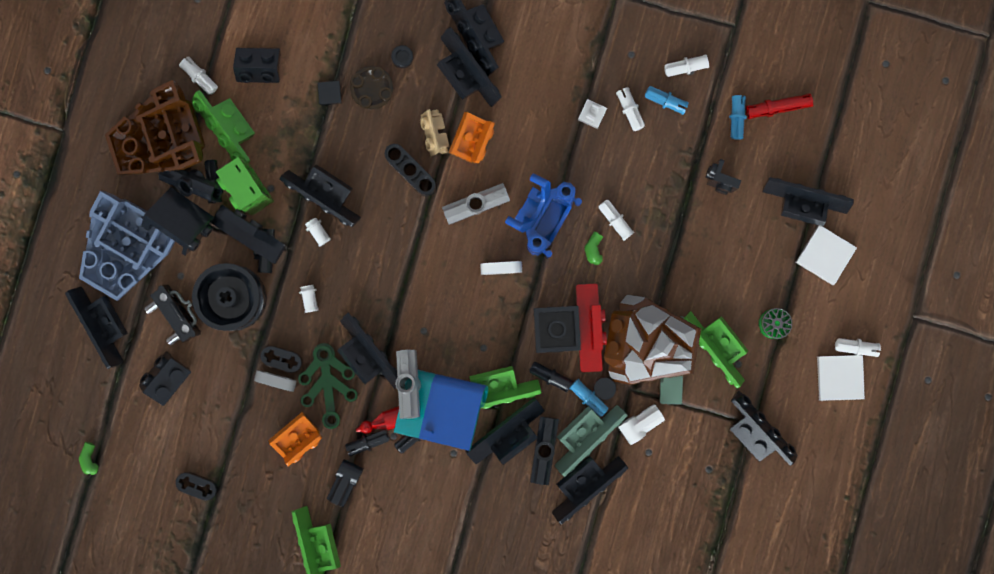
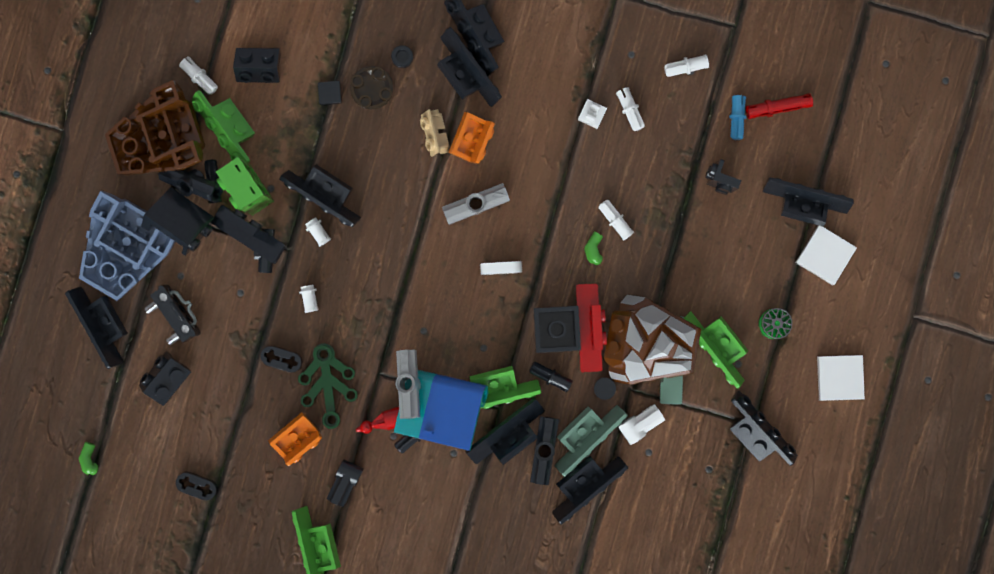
black piece [192,263,267,331] -> none
light grey beam [254,370,297,392] -> none
black bracket [337,312,398,389] -> none
black axle [345,429,390,457] -> none
black beam [384,144,436,197] -> none
blue piece [505,173,582,258] -> none
dark azure axle [569,378,608,417] -> none
dark azure axle [645,86,689,115] -> none
white axle [835,338,881,357] -> none

